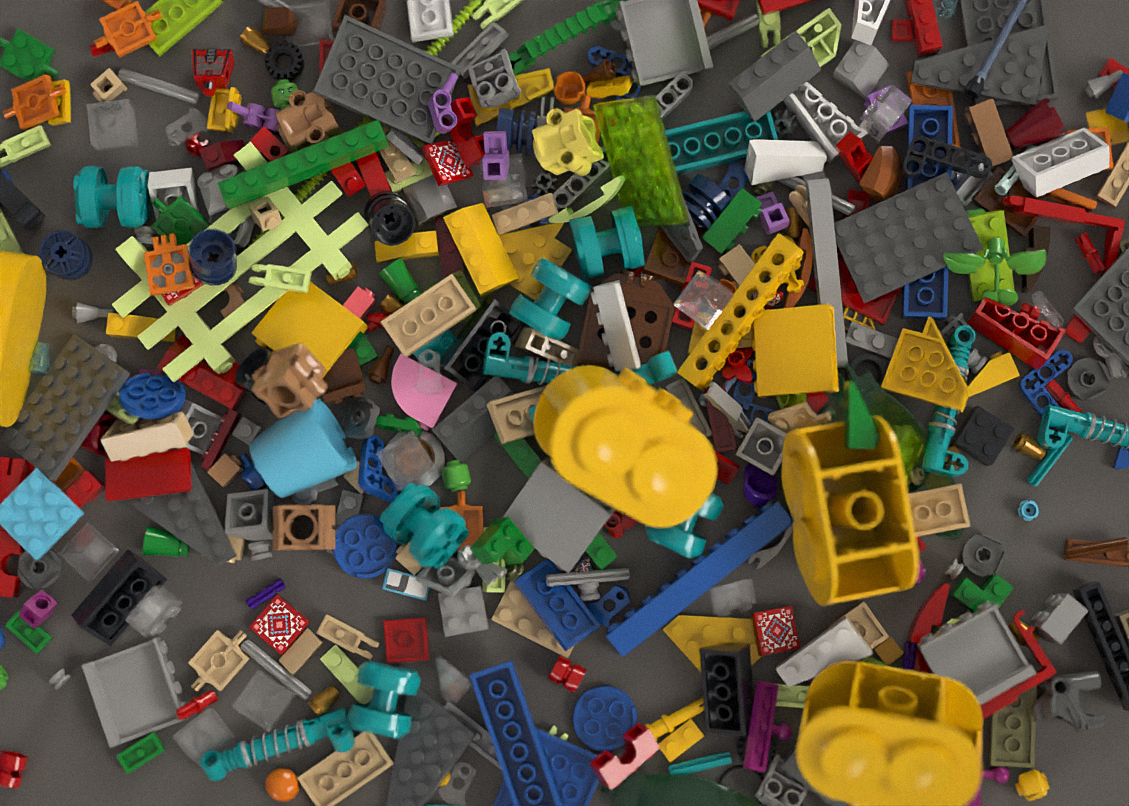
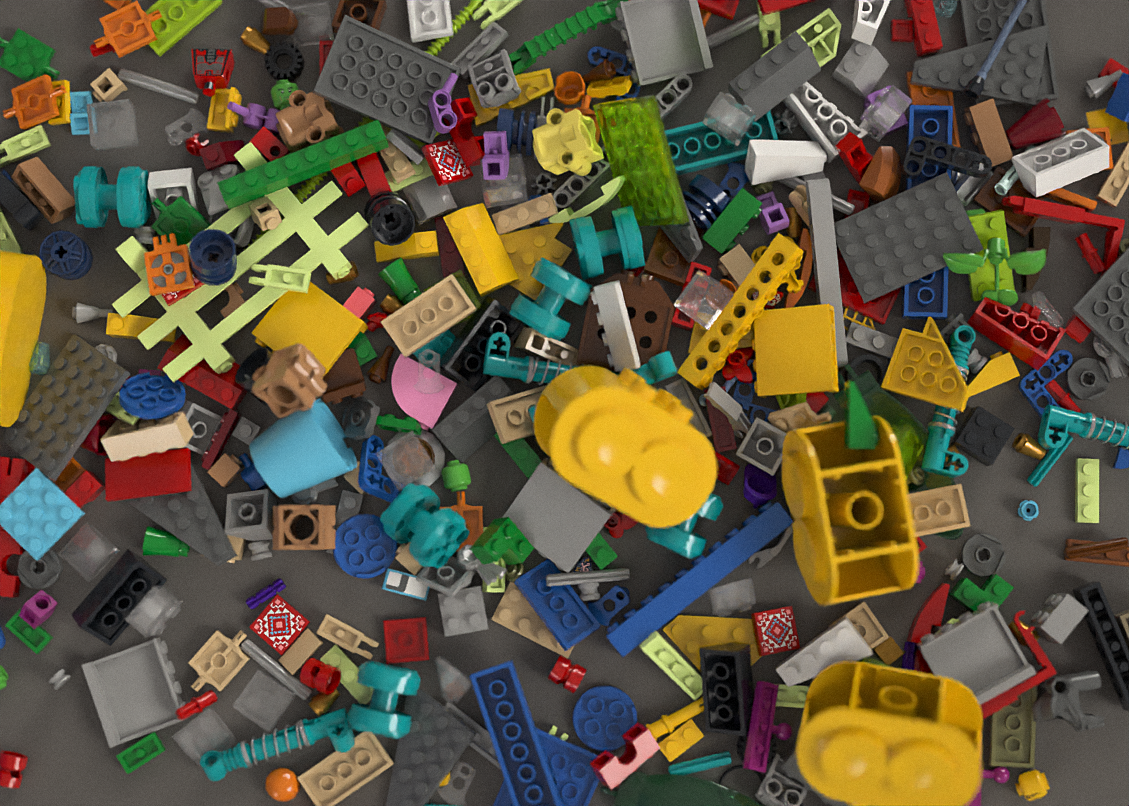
none -> medium nougat brick [11,157,75,224]
none -> medium azure slope [70,91,94,135]
none -> red wheel [300,658,341,695]
none -> yellowish green plate [639,631,703,701]
none -> clear brick [703,91,756,146]
none -> yellowish green plate [1075,458,1099,523]

